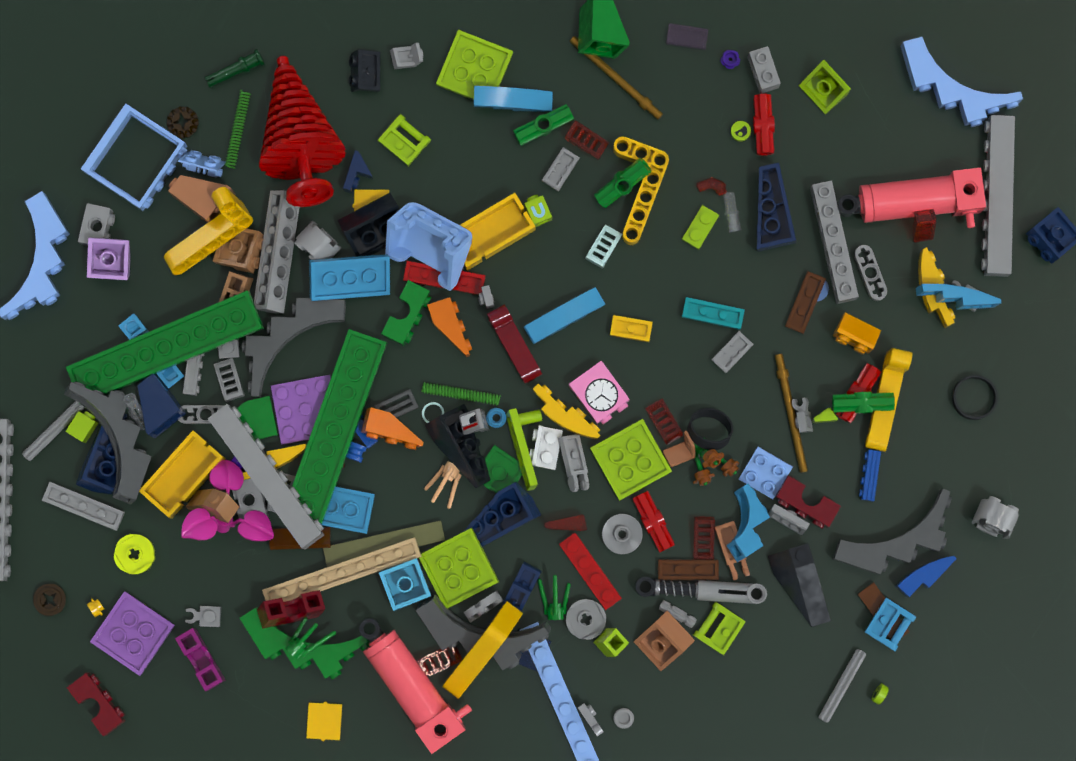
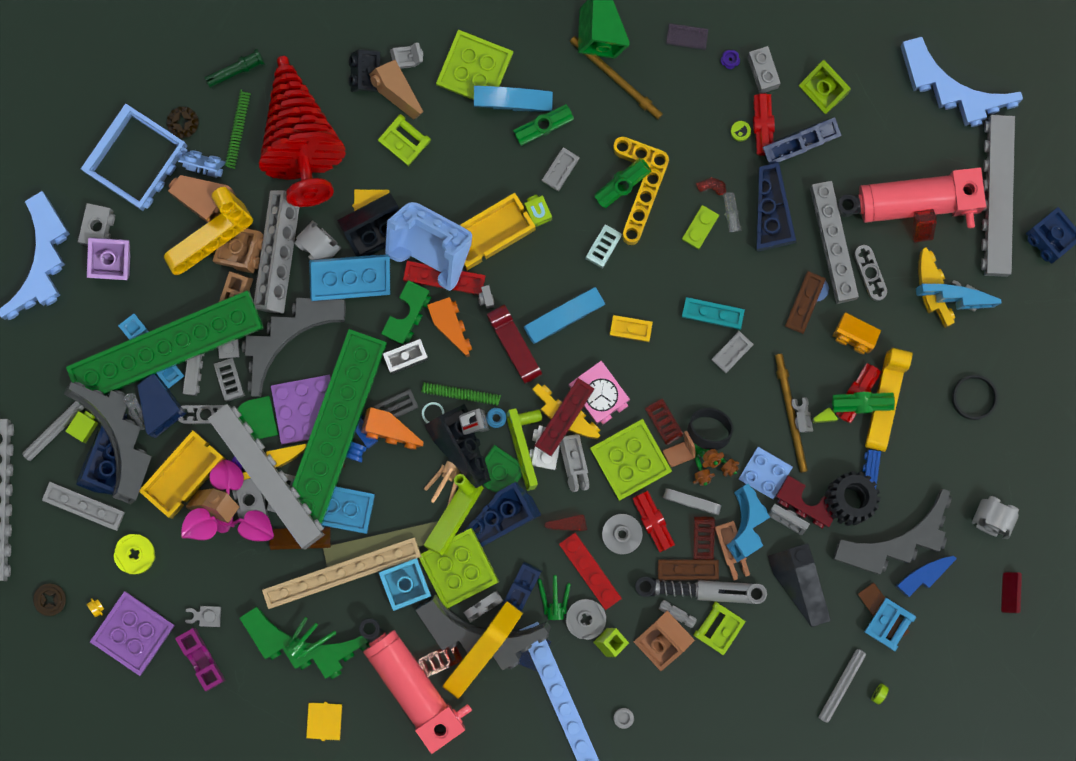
dark red arch [67,672,126,736] -> none
dark red arch [257,590,325,629] -> none
dark blue slope [343,150,373,193] -> none
clear red slope [565,120,609,160] -> none
light grey plate [578,703,604,736] -> none
none -> medium nougat slope [369,60,423,120]
none -> white brick [383,339,428,375]
none -> lime piece [424,474,484,556]
none -> dark red tile [534,378,595,457]
none -> light grey beam [663,488,722,515]
none -> dark blue slope [763,117,842,165]
none -> black tyre [824,471,881,526]
none -> dark red slope [1001,572,1022,613]

